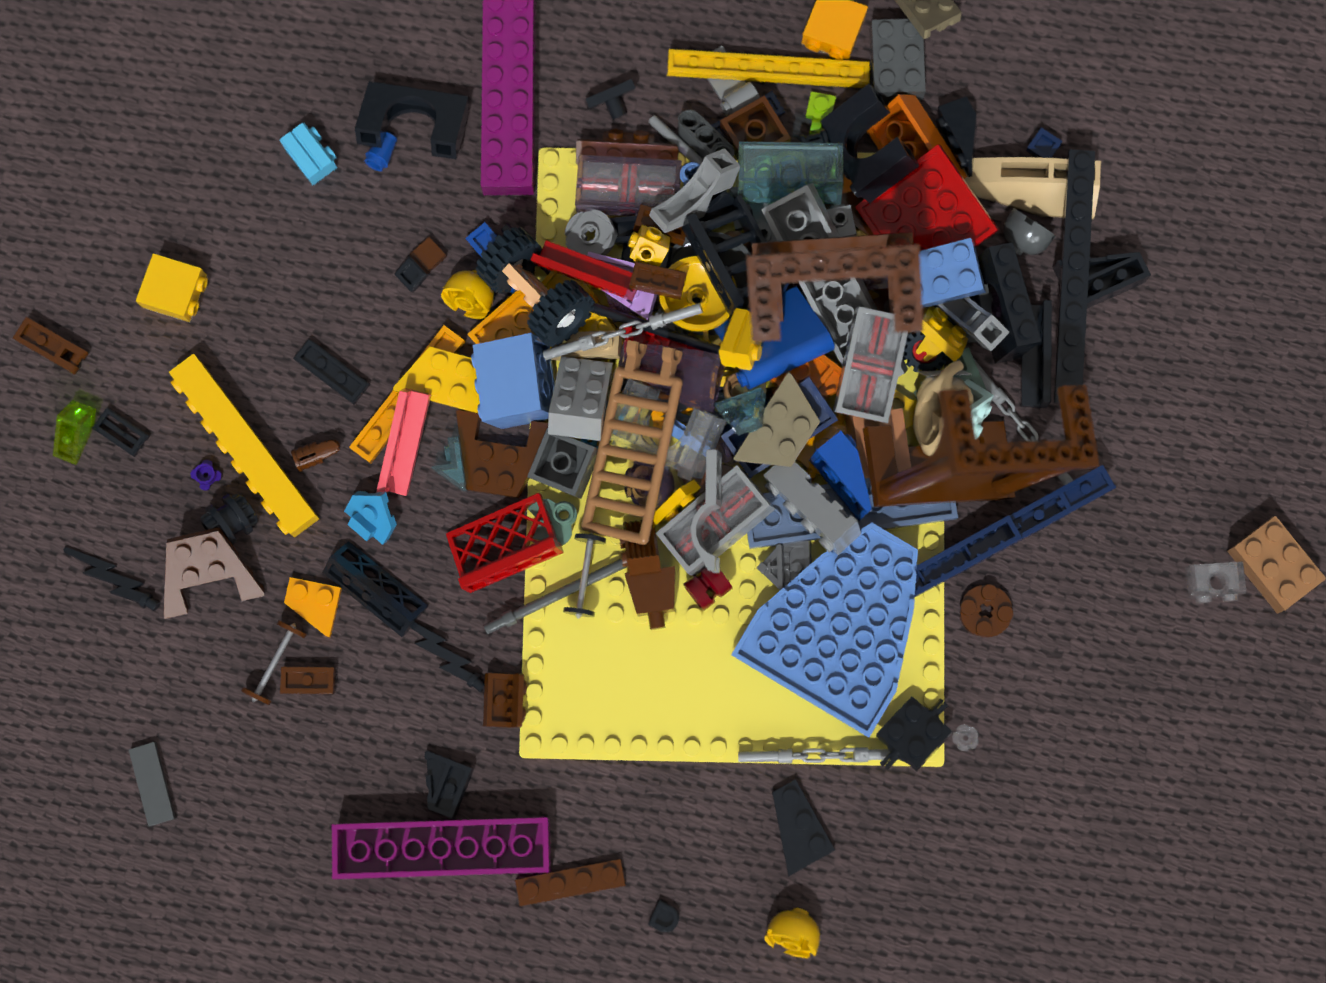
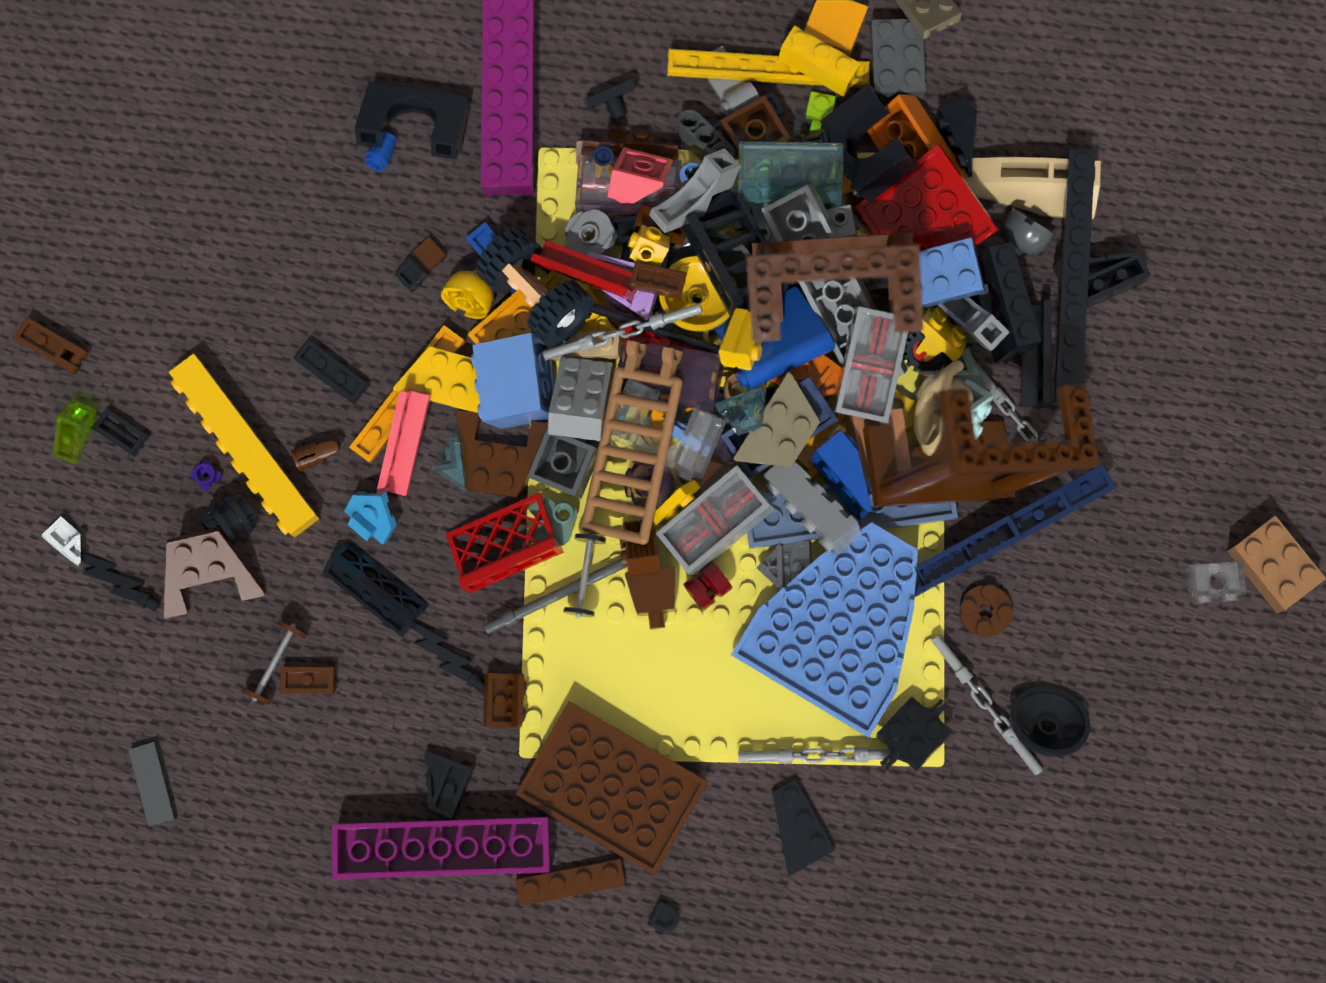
yellow piece [136,253,208,322] -> none
medium azure brick [280,123,337,185] -> none
light orange wing [284,577,342,637] -> none
light grey bar [649,115,703,165] -> none
light grey piece [690,450,722,573] -> none
yellow cylinder [765,908,820,958] -> none
clear plate [952,725,979,751] -> none
dark blue plate [1026,127,1063,158] -> none
none -> white slope [42,517,81,566]
none -> reddish brown plate [515,701,708,876]
none -> dark blue piece [591,146,617,178]
none -> coral slope [608,147,673,204]
none -> yellow brick [778,26,861,97]
none -> light grey piece [931,635,1044,776]
none -> black dish [1010,686,1090,757]

